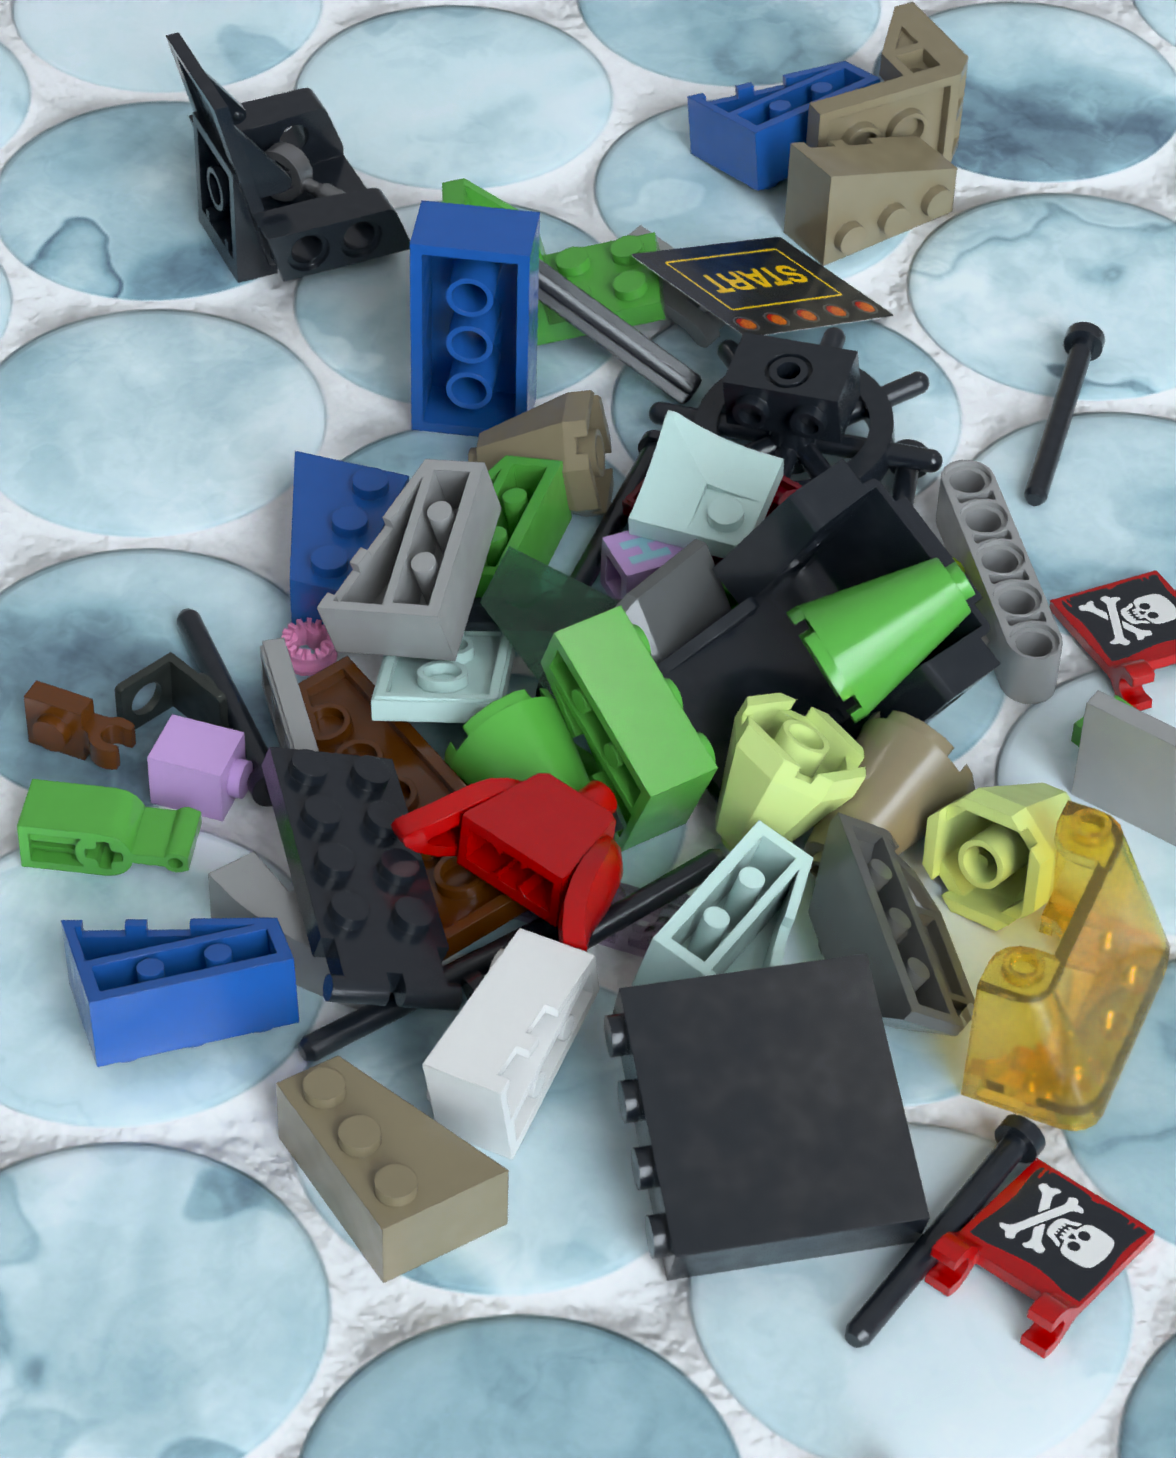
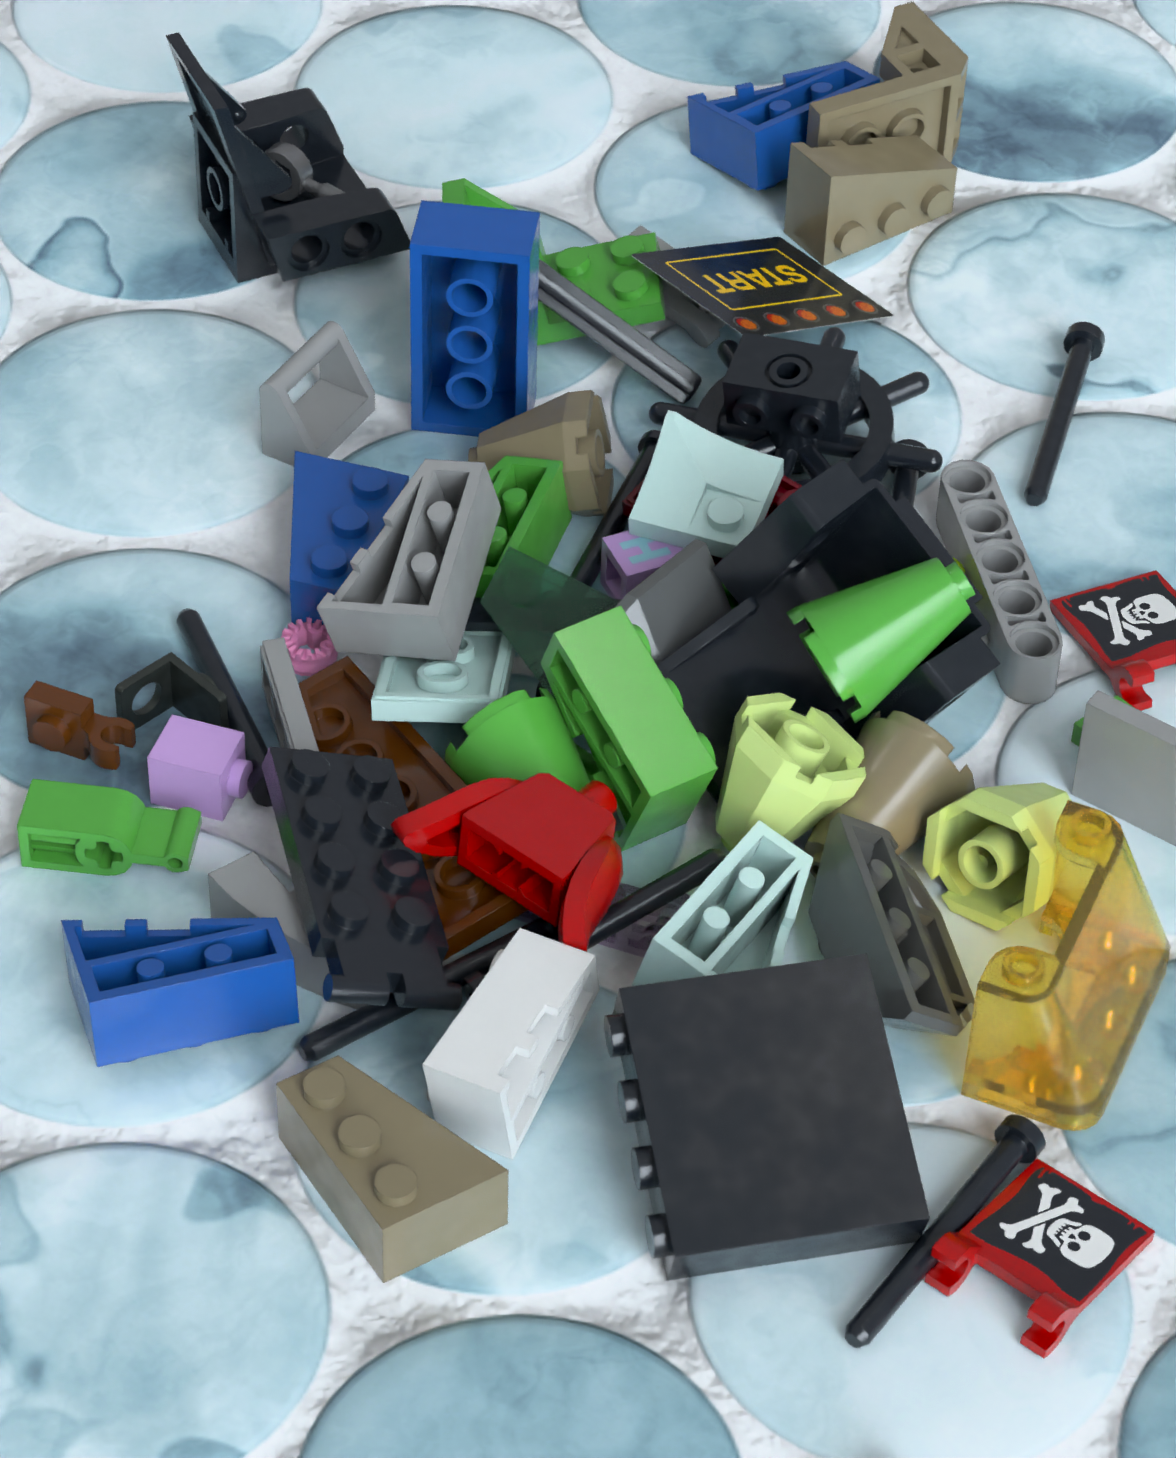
none -> light grey tile [259,321,375,467]

